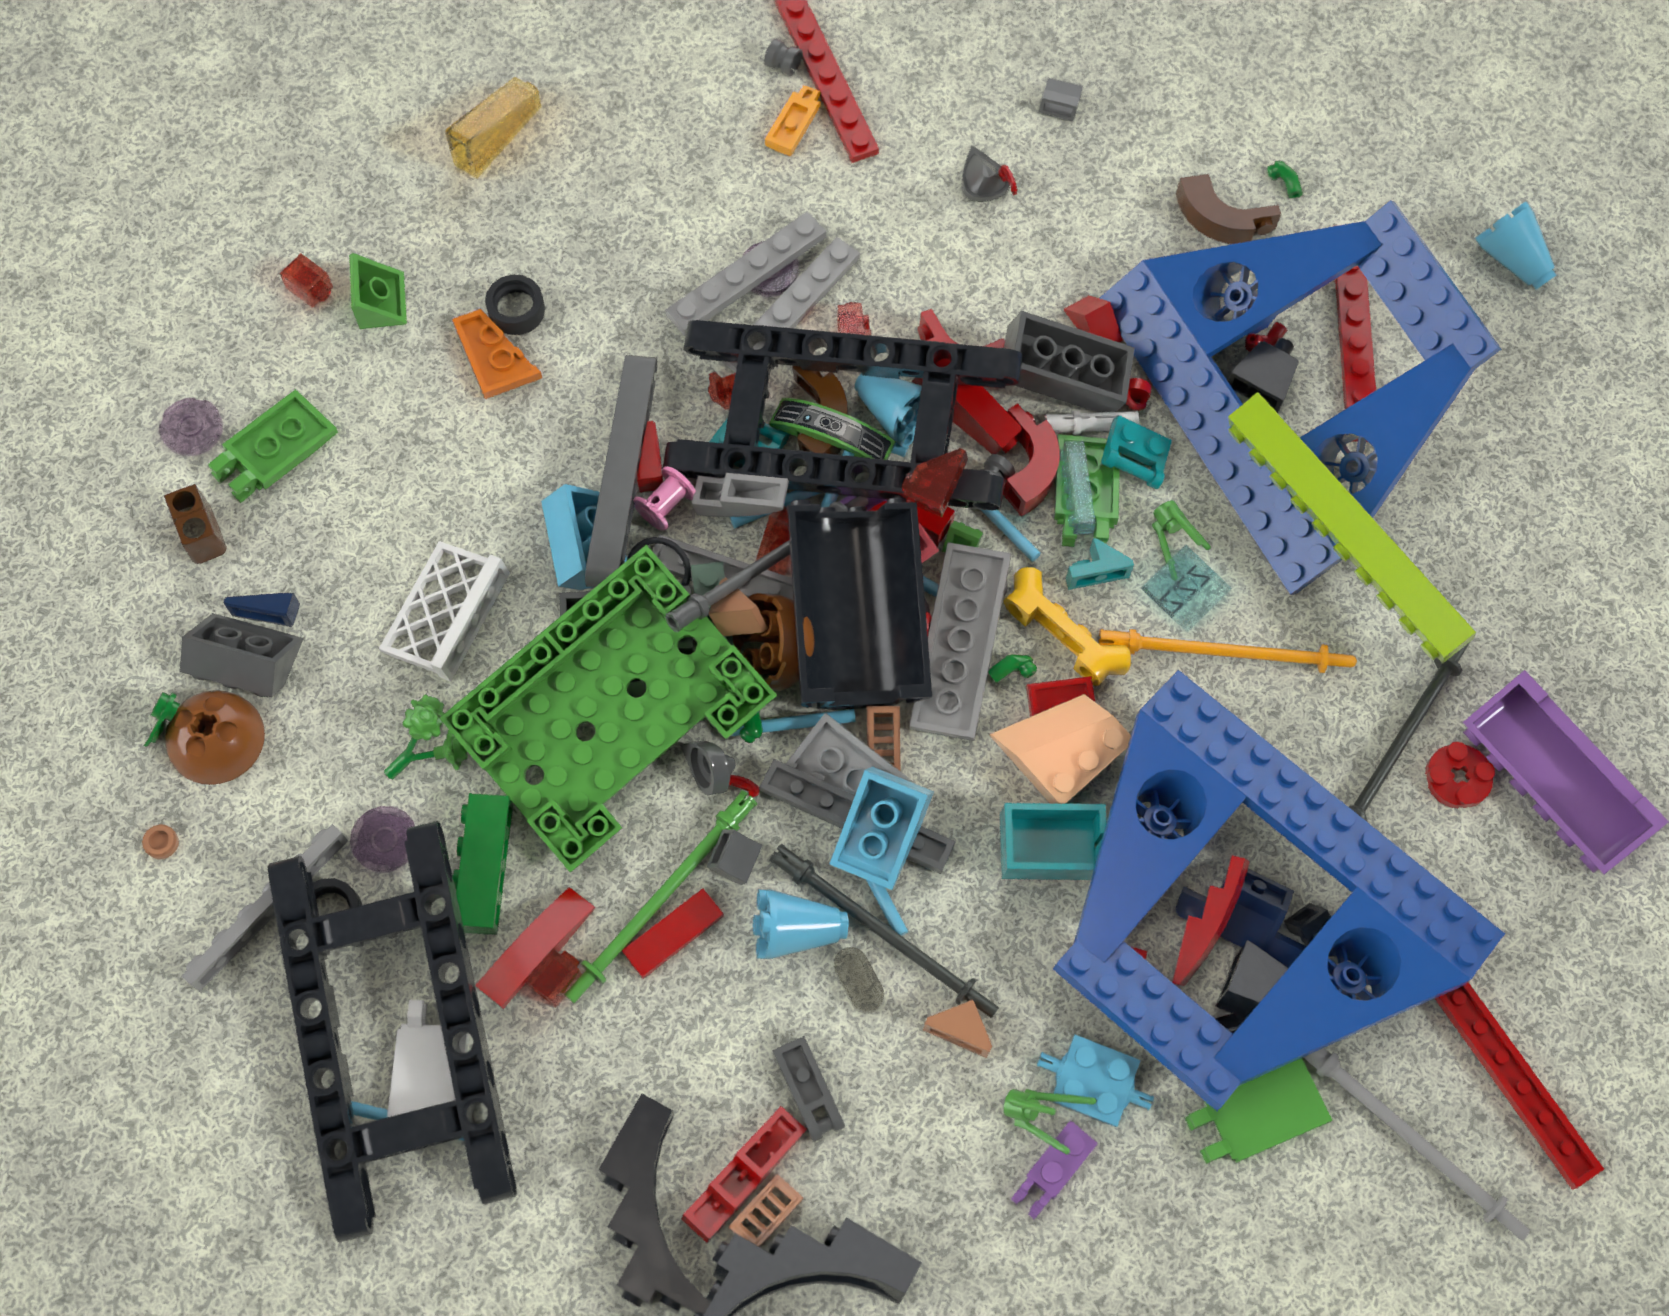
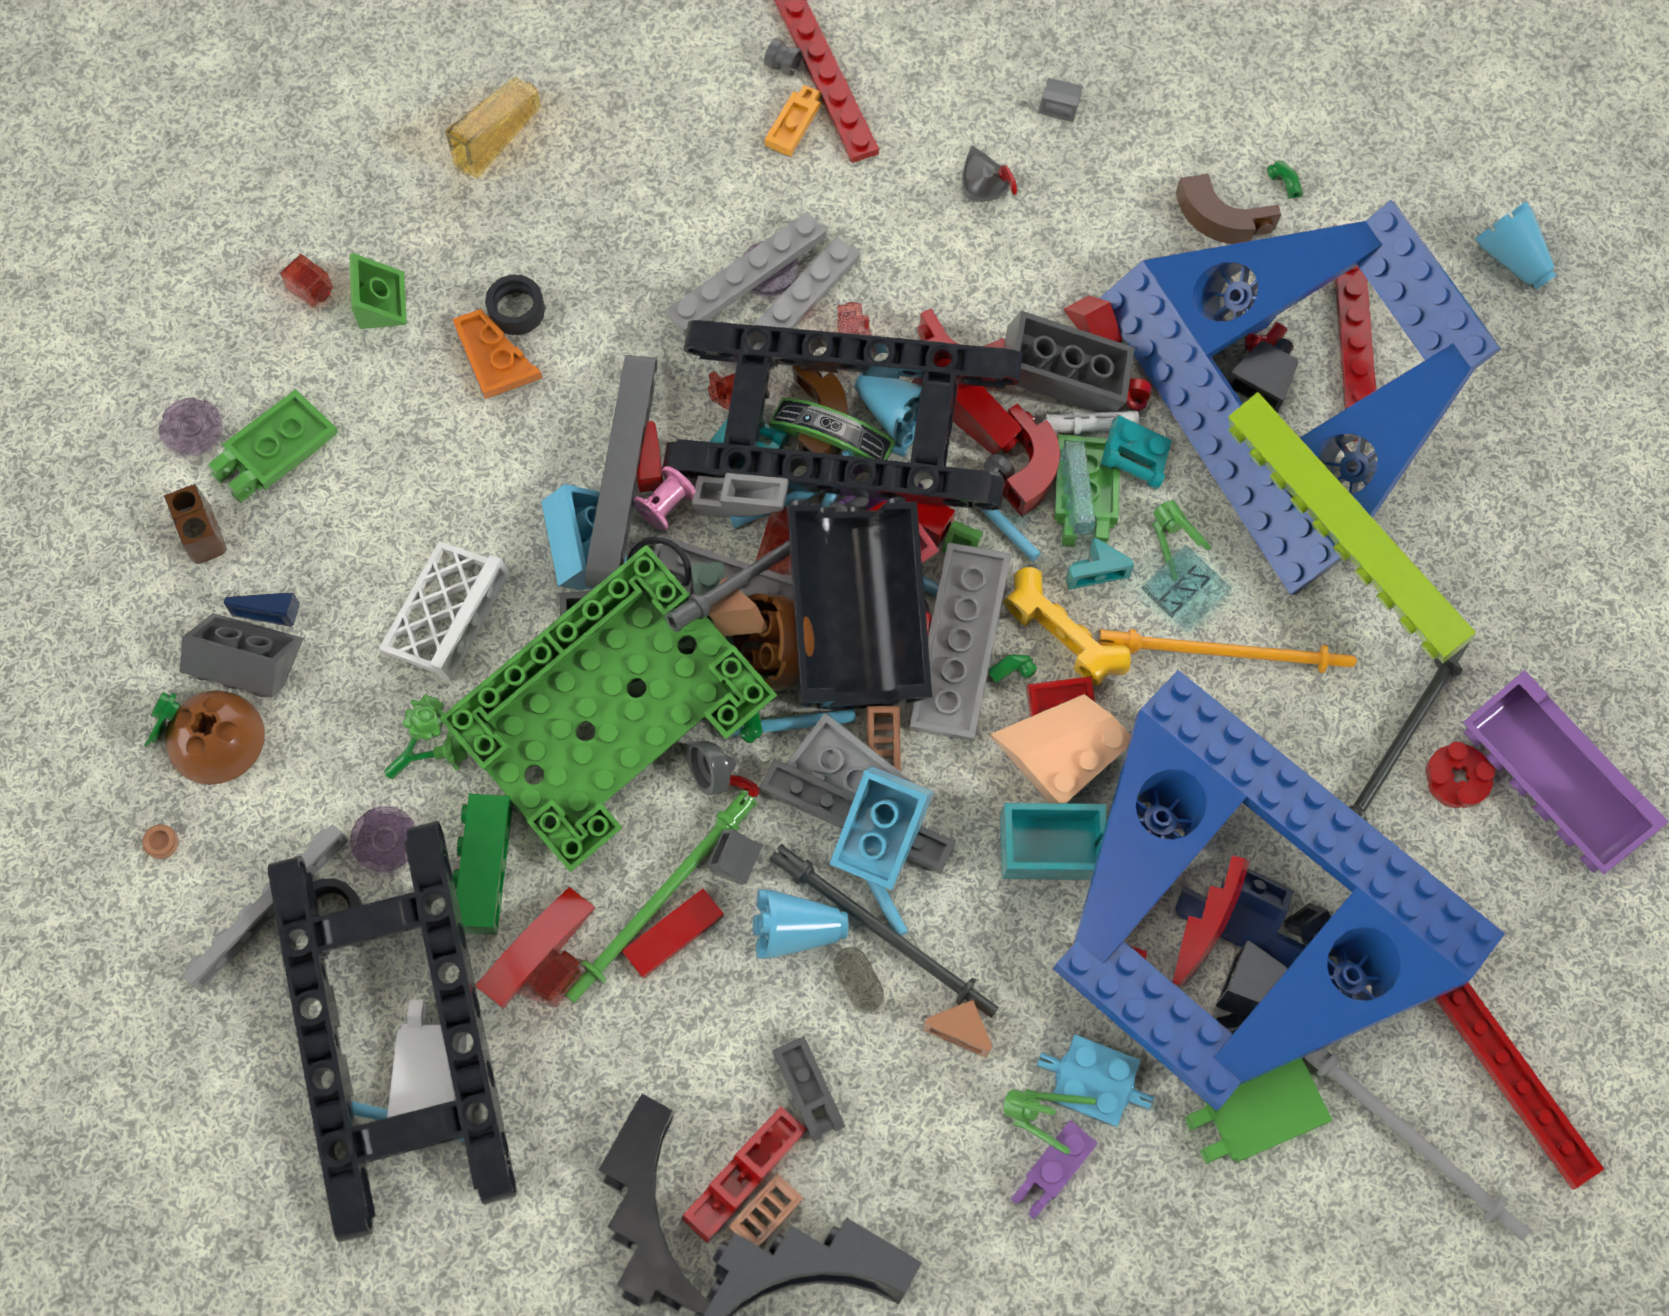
clear red slope [902,448,968,517] -> none

